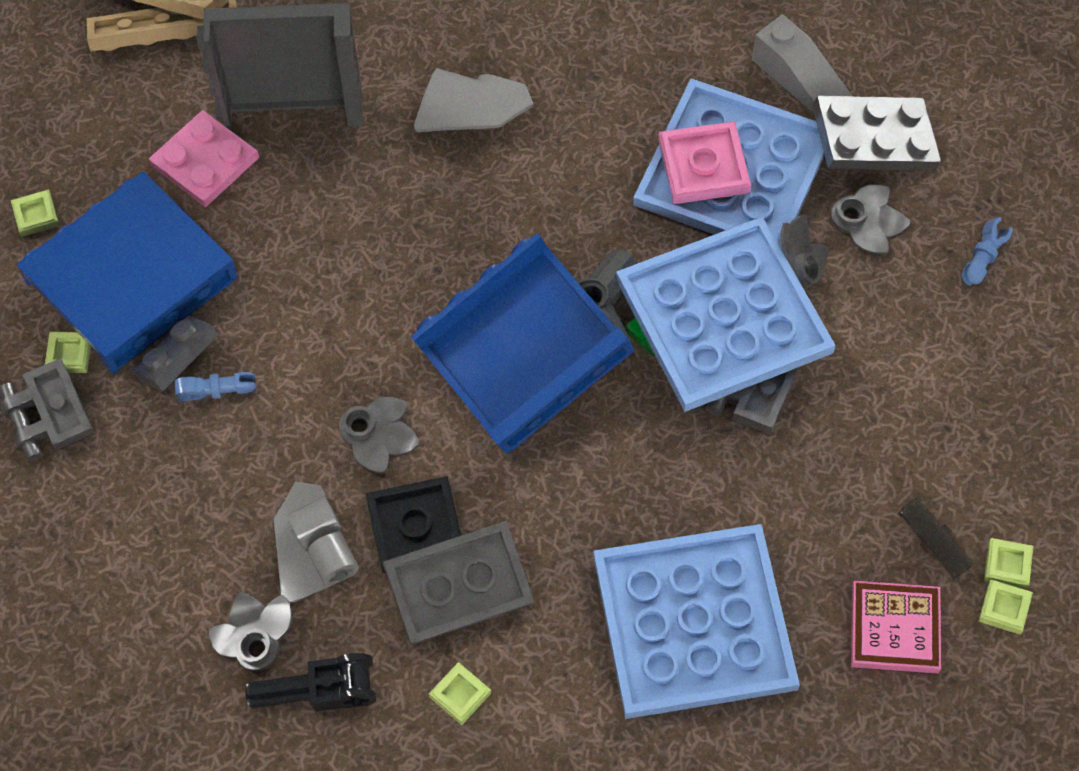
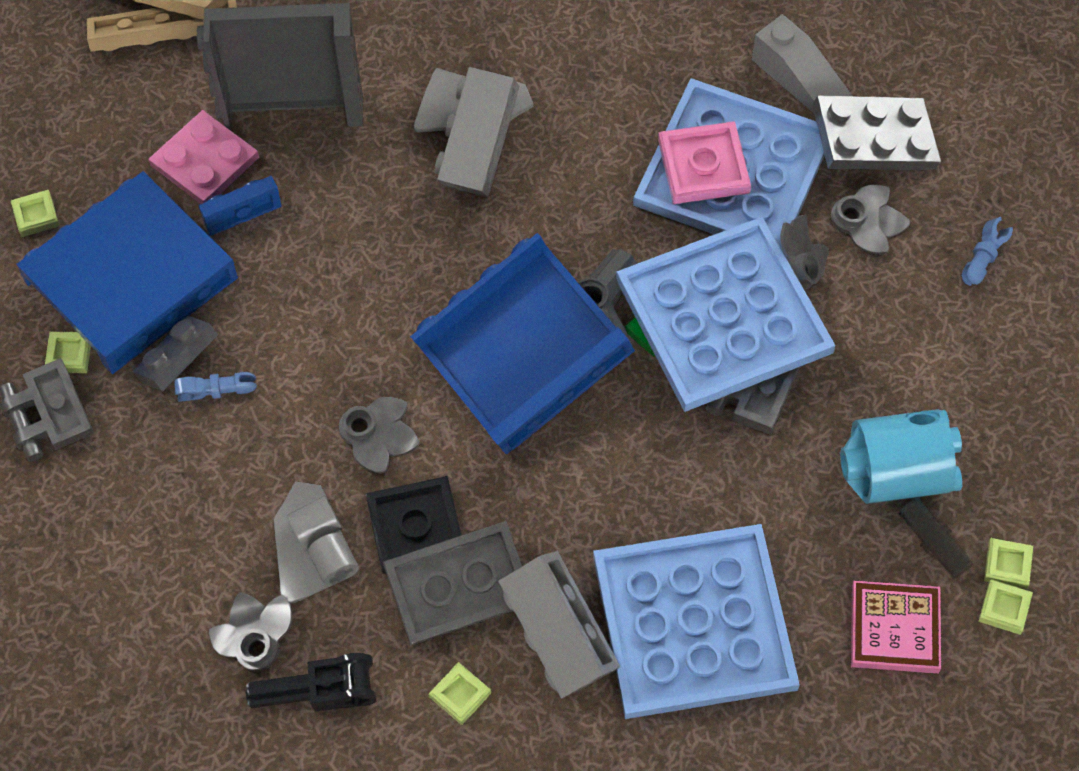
none -> blue plate [198,176,282,236]
none -> light grey brick [435,67,520,197]
none -> light grey brick [499,551,620,699]
none -> medium azure cylinder [840,409,962,504]

